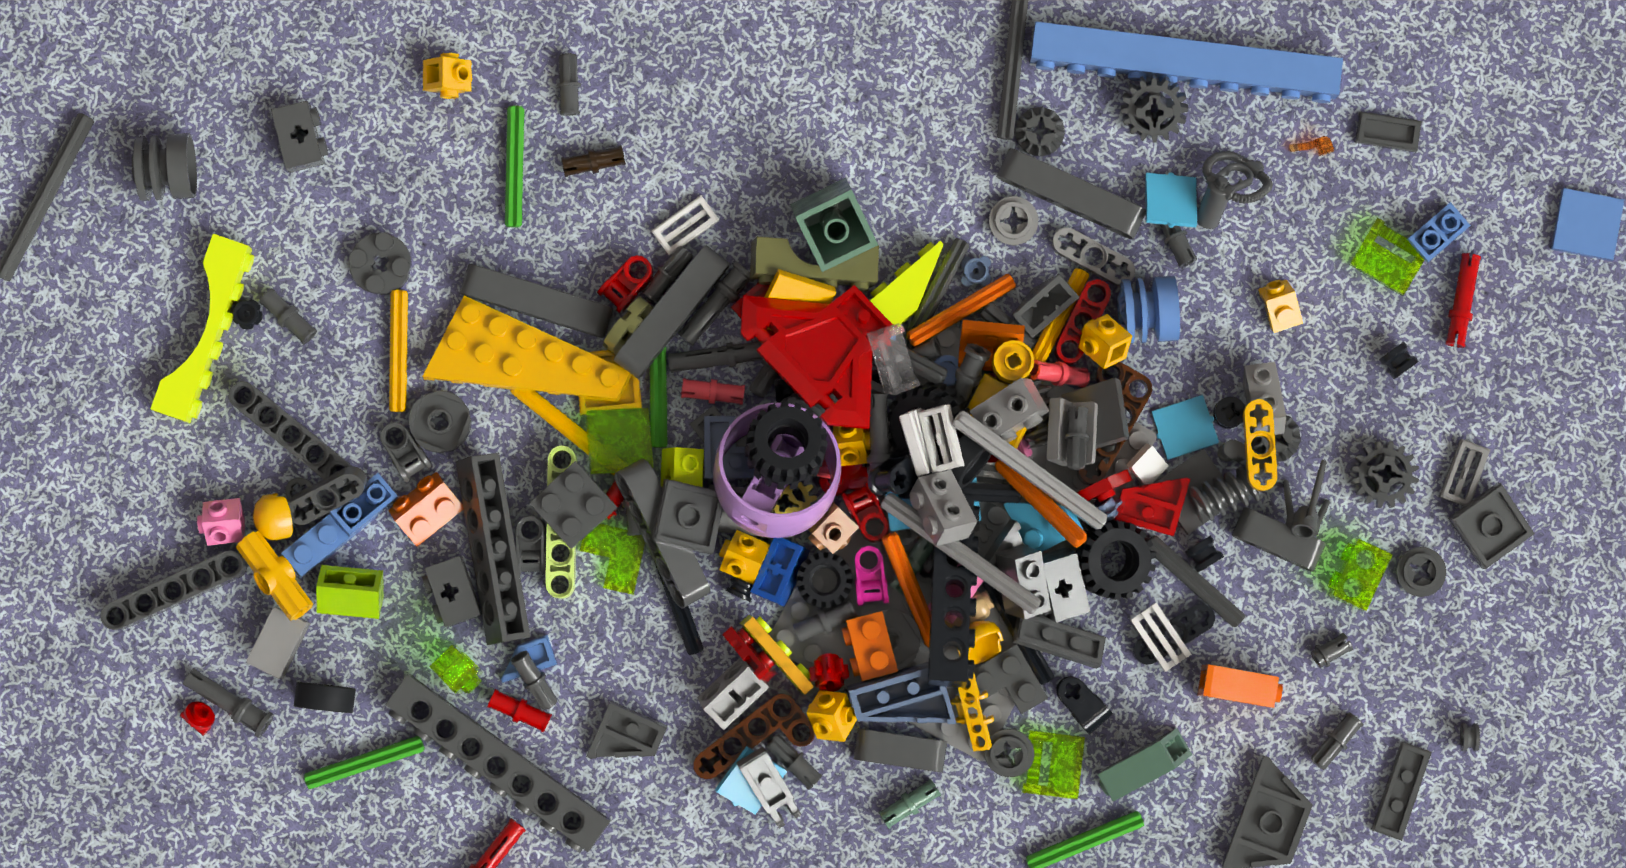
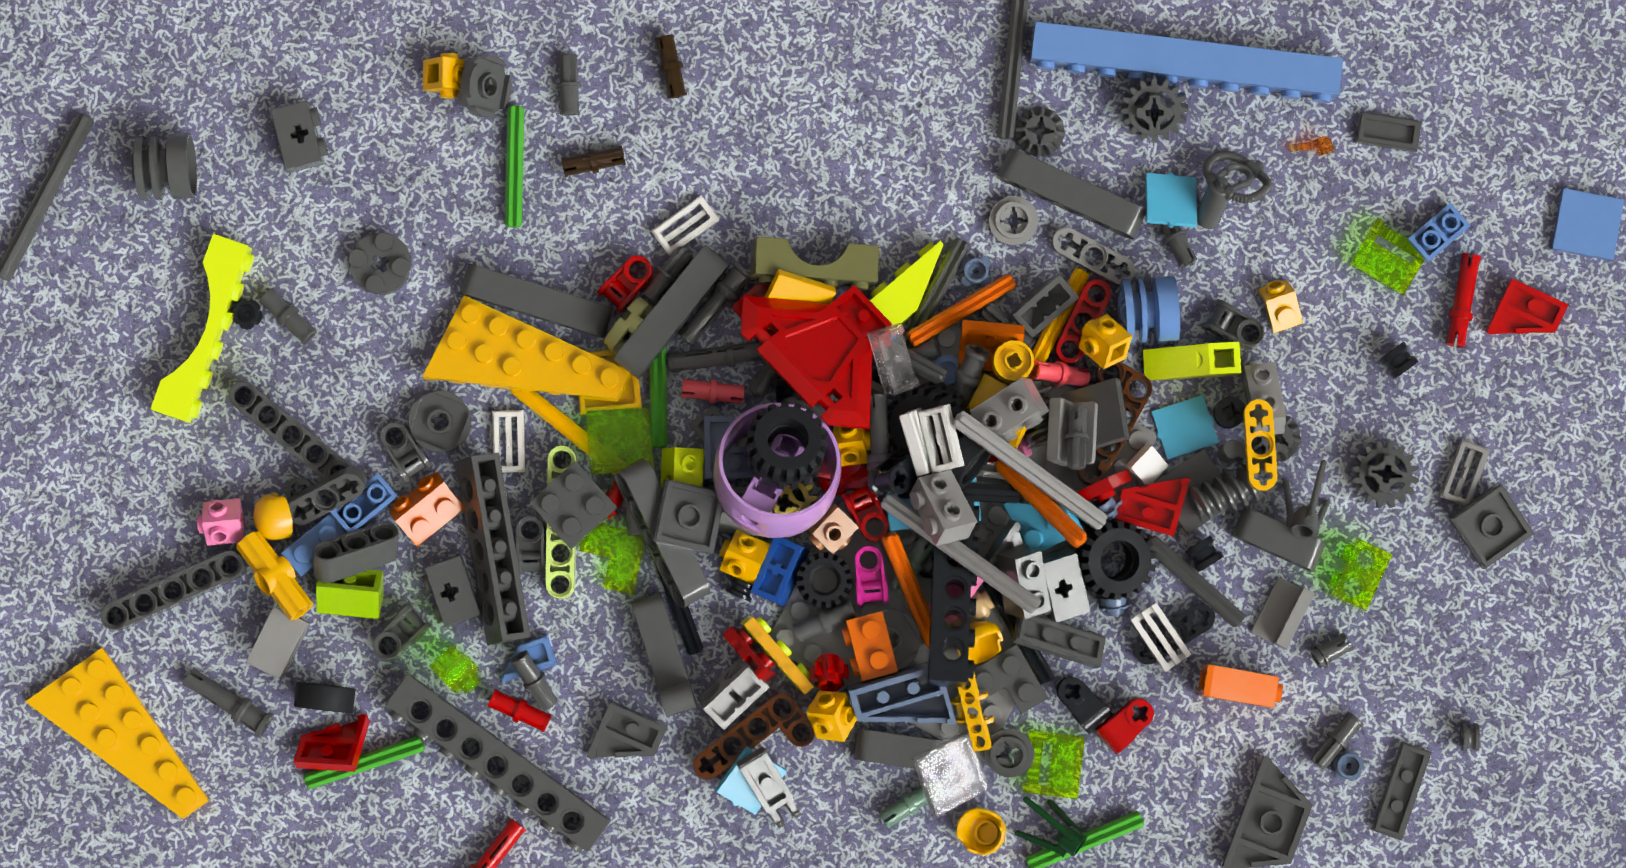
red plate [180,701,215,736] -> none
yellow axle [389,290,408,412] -> none
dark grey axle [766,735,822,790] -> none
sand green slope [790,178,878,272] -> none
sand green slope [1098,728,1192,802] -> none
dark grey gear [1396,547,1446,597] -> none
none -> yellow wing [25,648,210,819]
none -> red wing [293,714,370,772]
none -> dark grey beam [313,522,398,583]
none -> dark grey piece [373,603,432,661]
none -> dark grey plate [458,55,512,117]
none -> white tile [492,410,525,473]
none -> dark grey beam [631,592,698,717]
none -> dark brown pin [655,34,687,99]
none -> clear tile [912,733,988,817]
none -> yellow hair [956,807,1006,856]
none -> dark green plant [1014,796,1087,858]
none -> red piece [1095,698,1154,755]
none -> sand blue plate [1099,596,1129,616]
none -> neon yellow slope [1143,342,1241,381]
none -> dark grey piece [1203,299,1265,350]
none -> light grey panel [1251,578,1315,649]
none -> sand blue plate [1333,750,1364,781]
none -> red wing [1485,278,1569,334]

